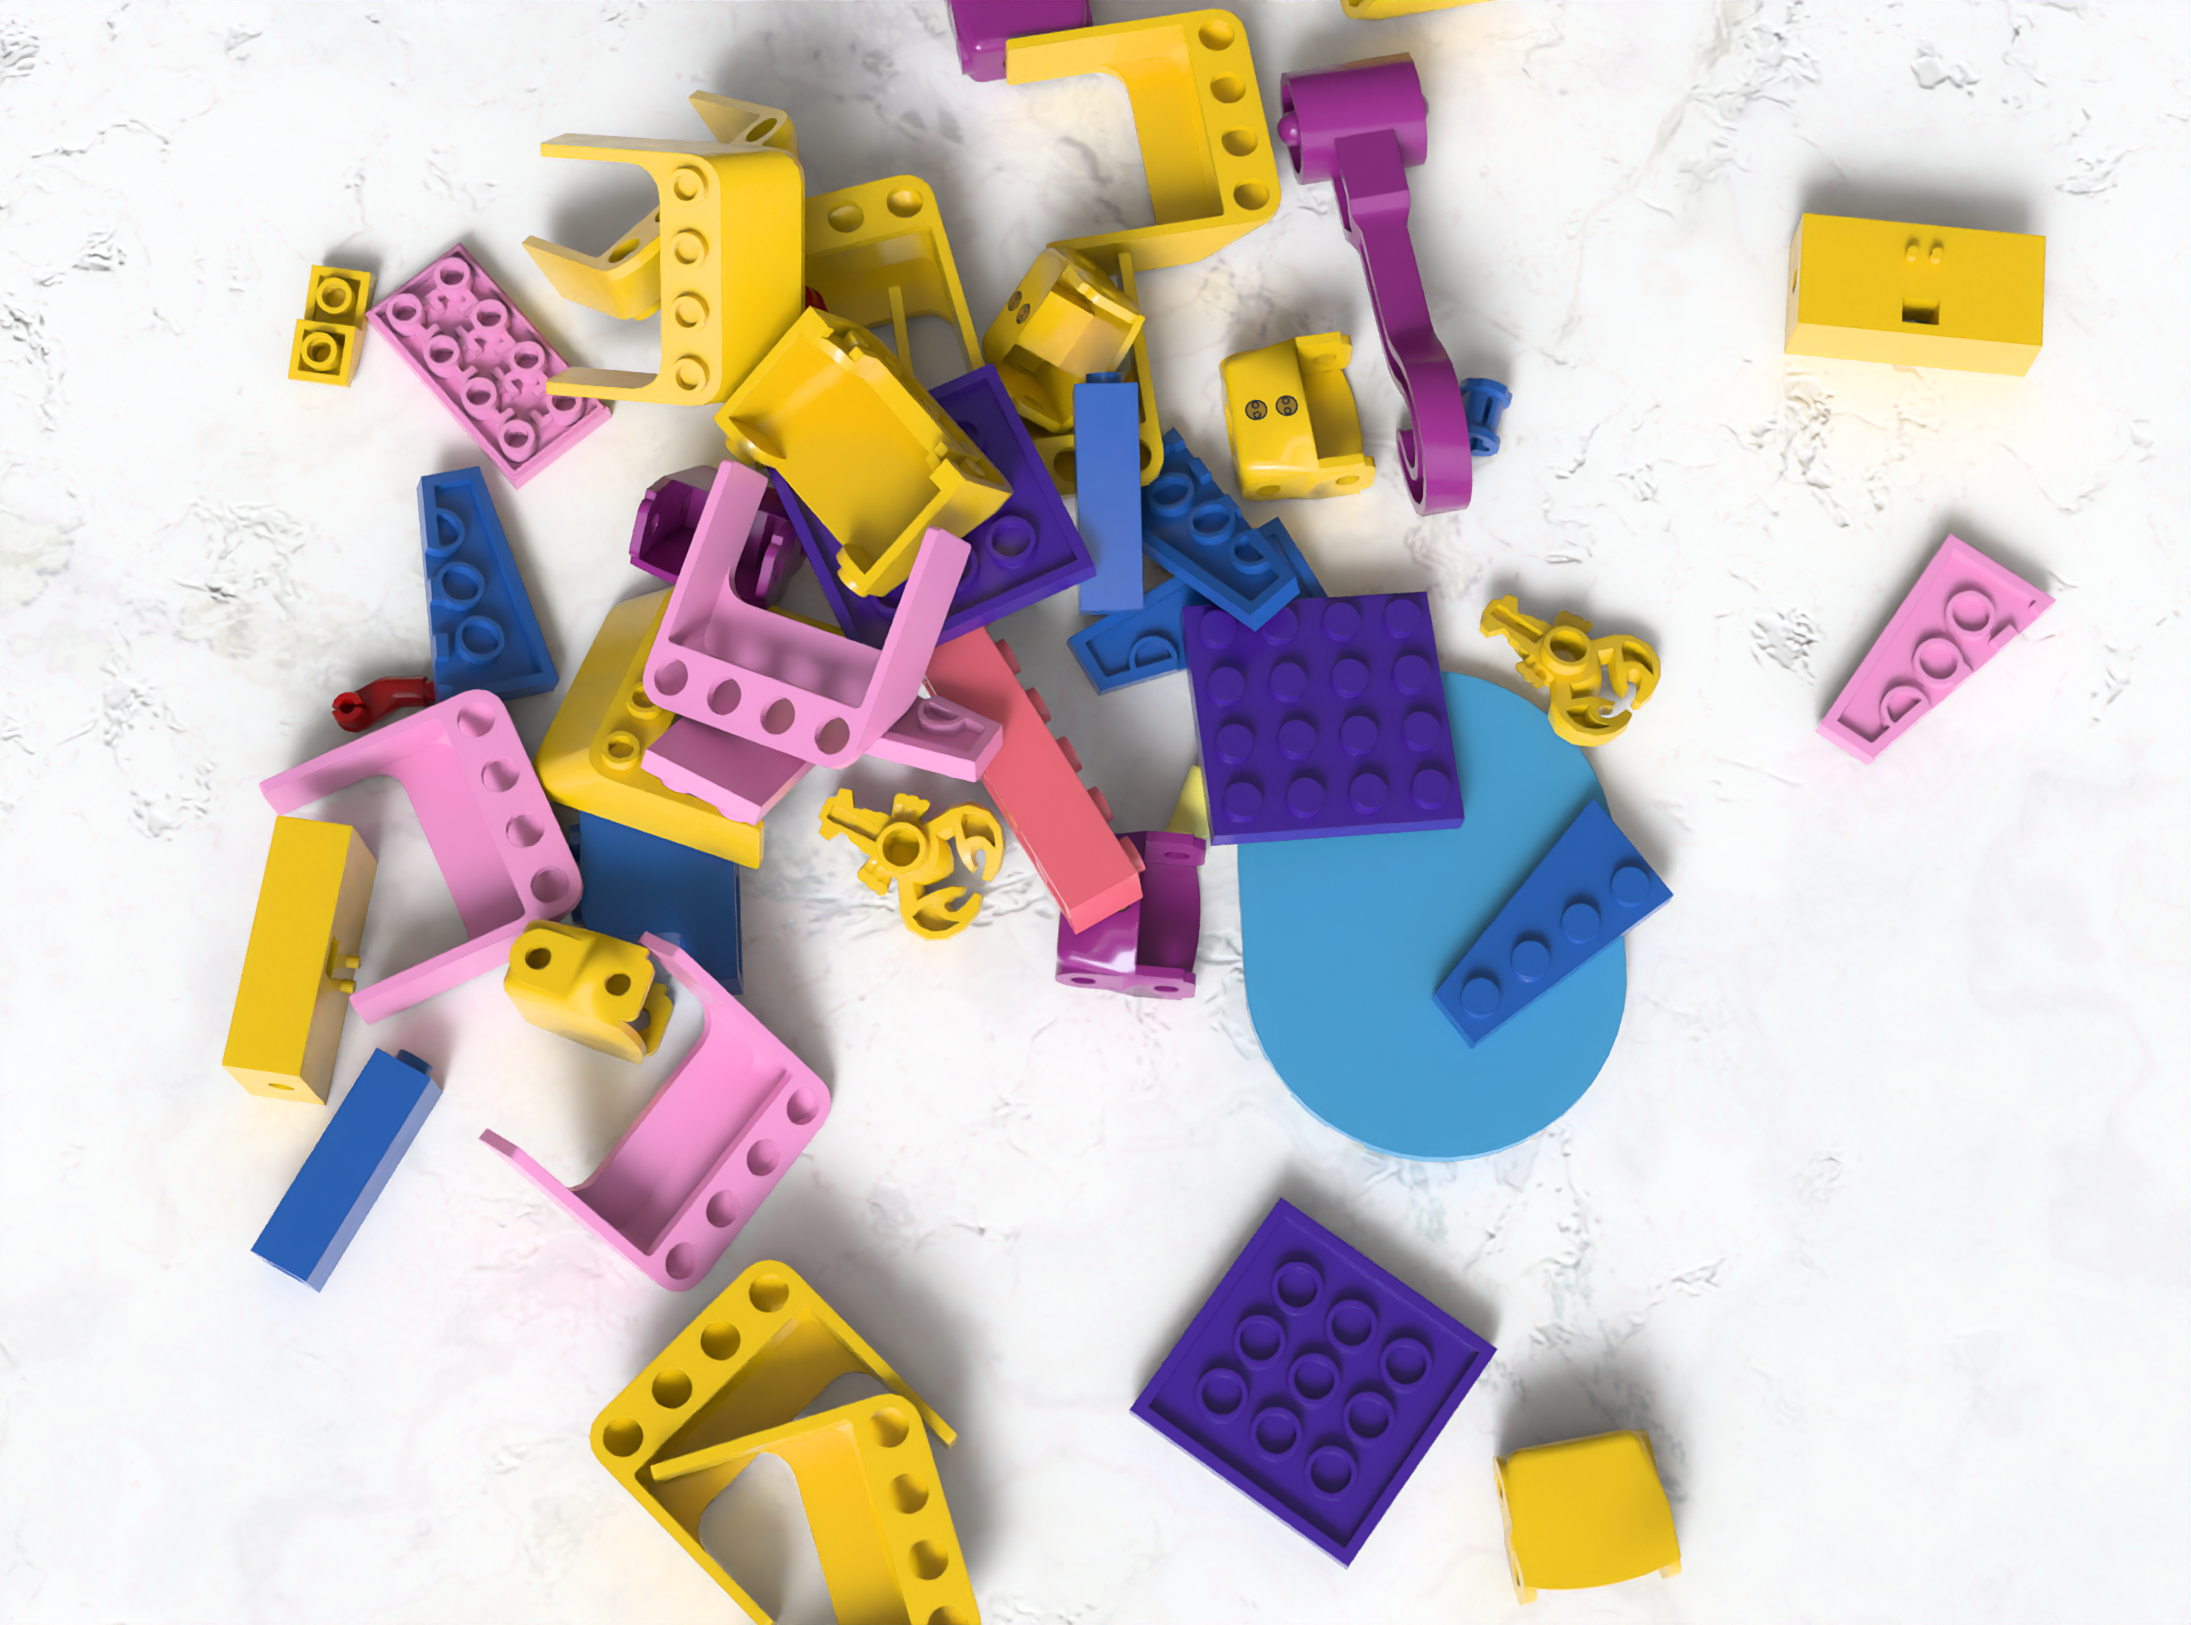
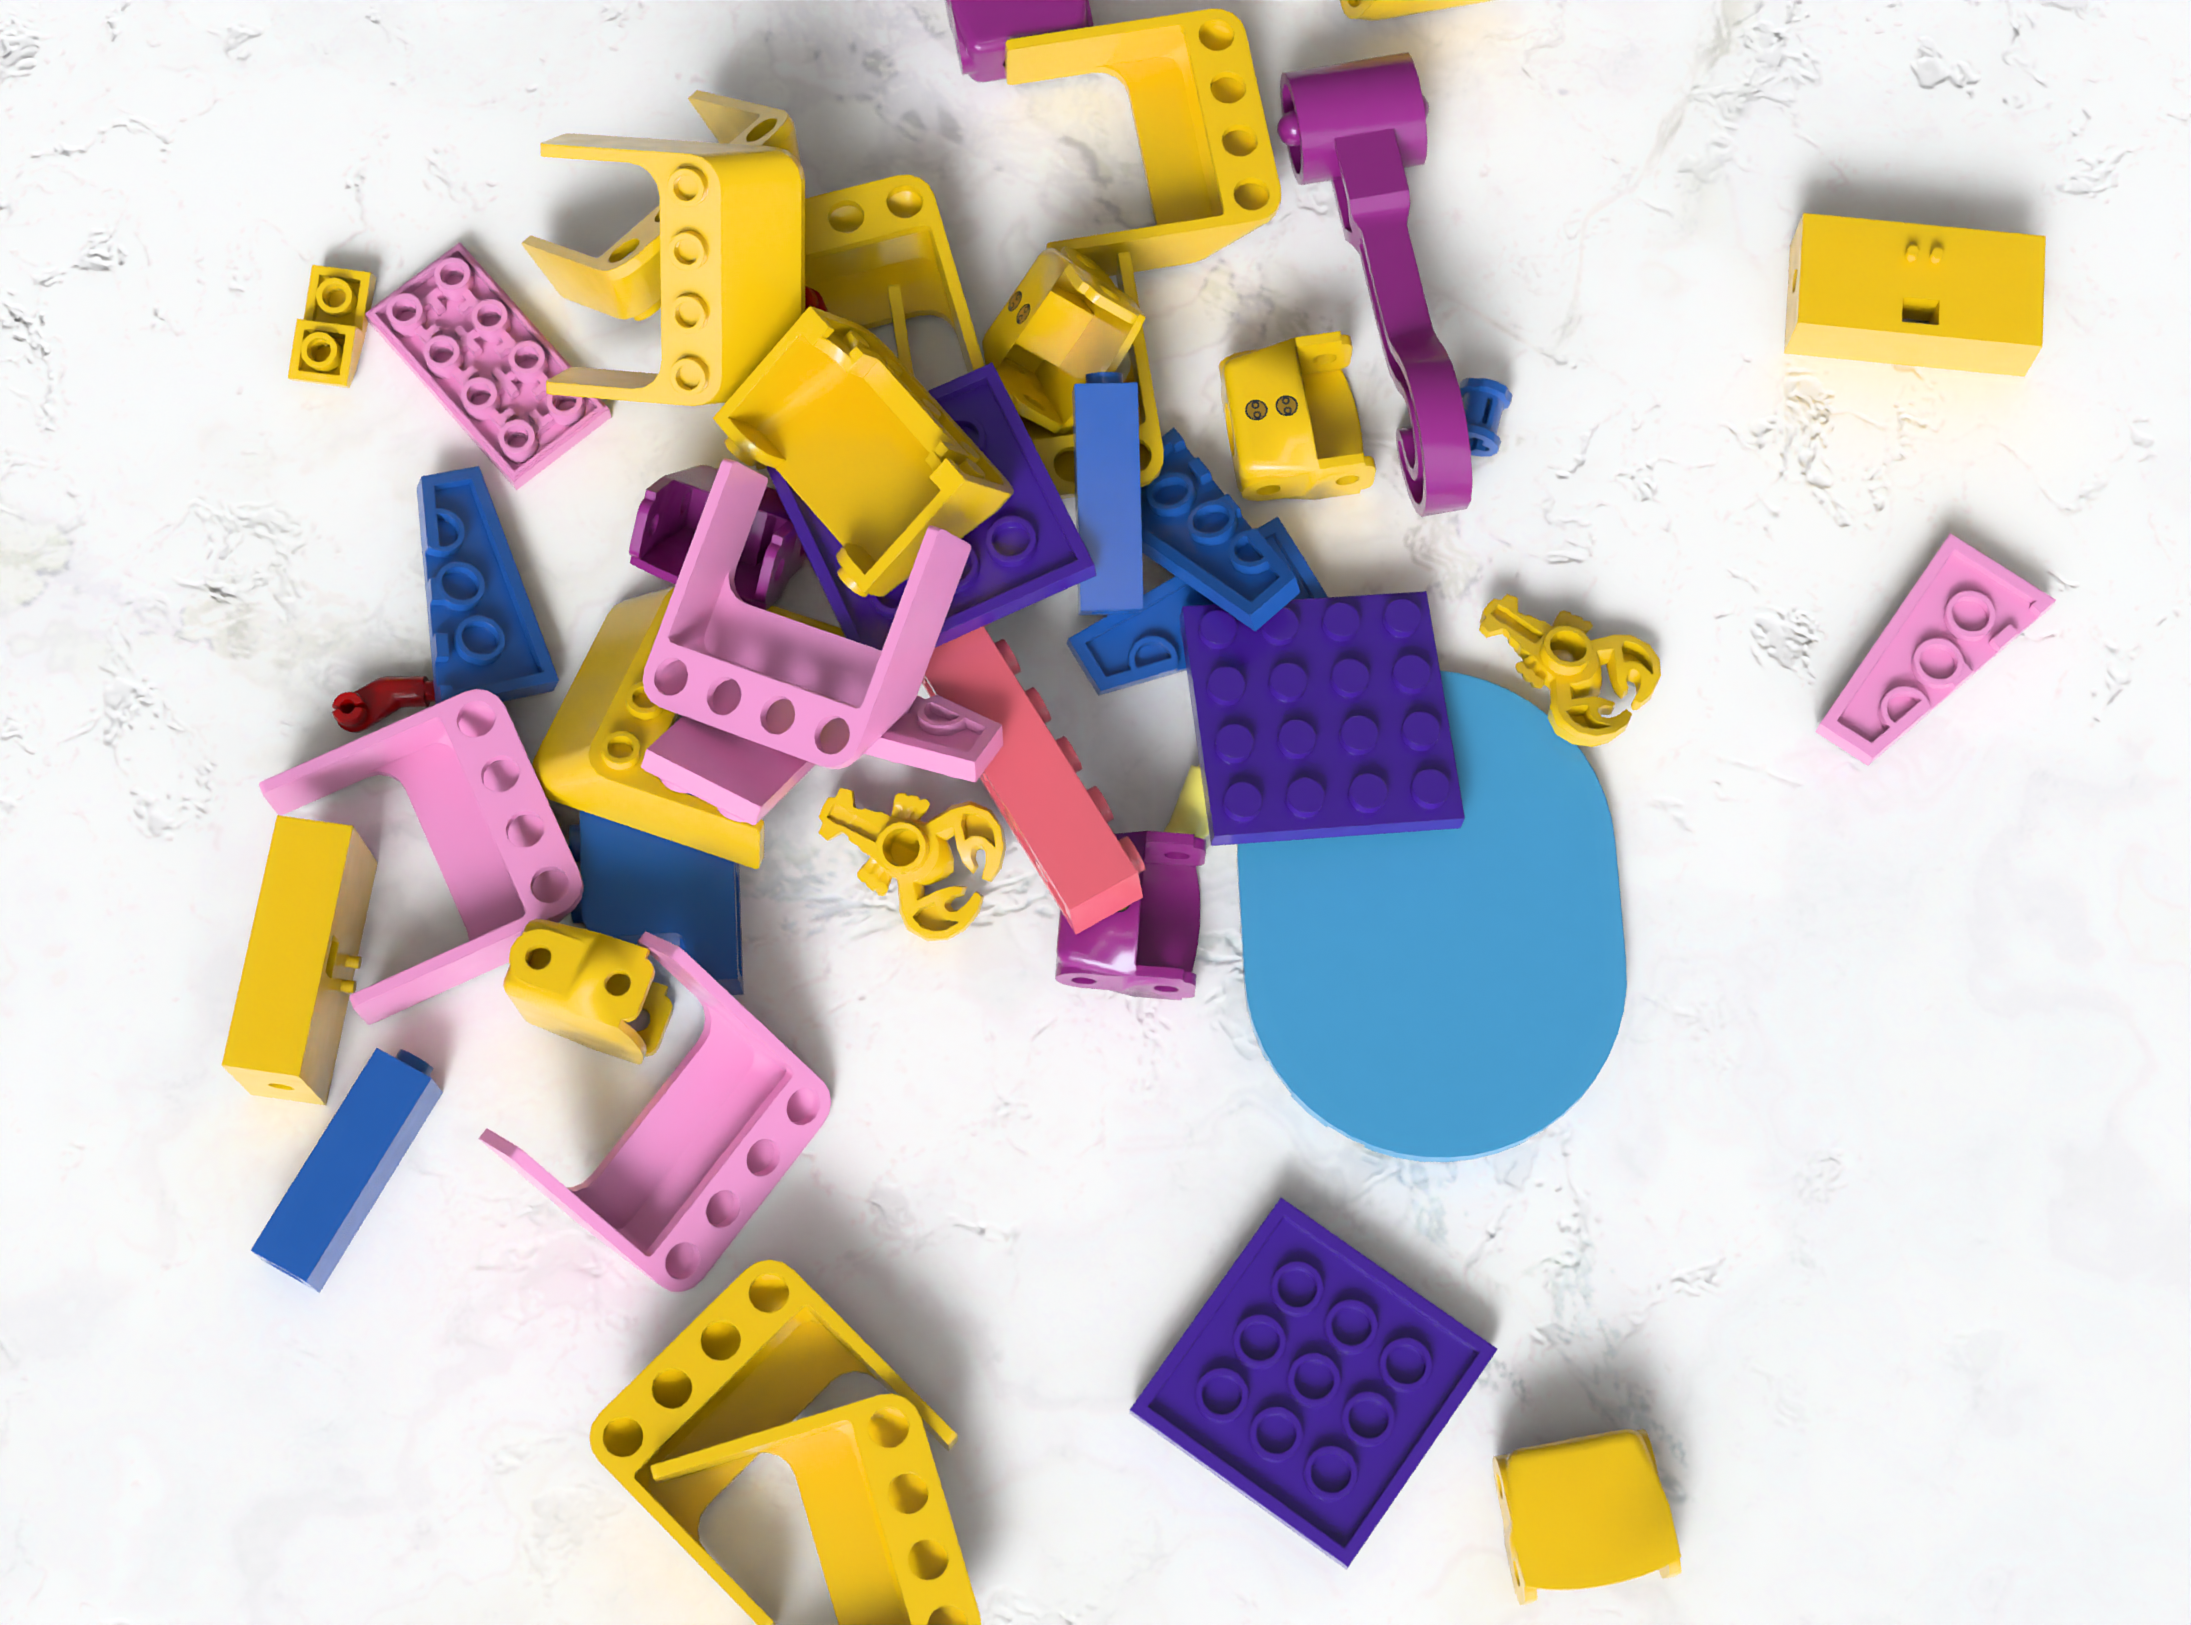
blue wing [1432,797,1674,1049] -> none

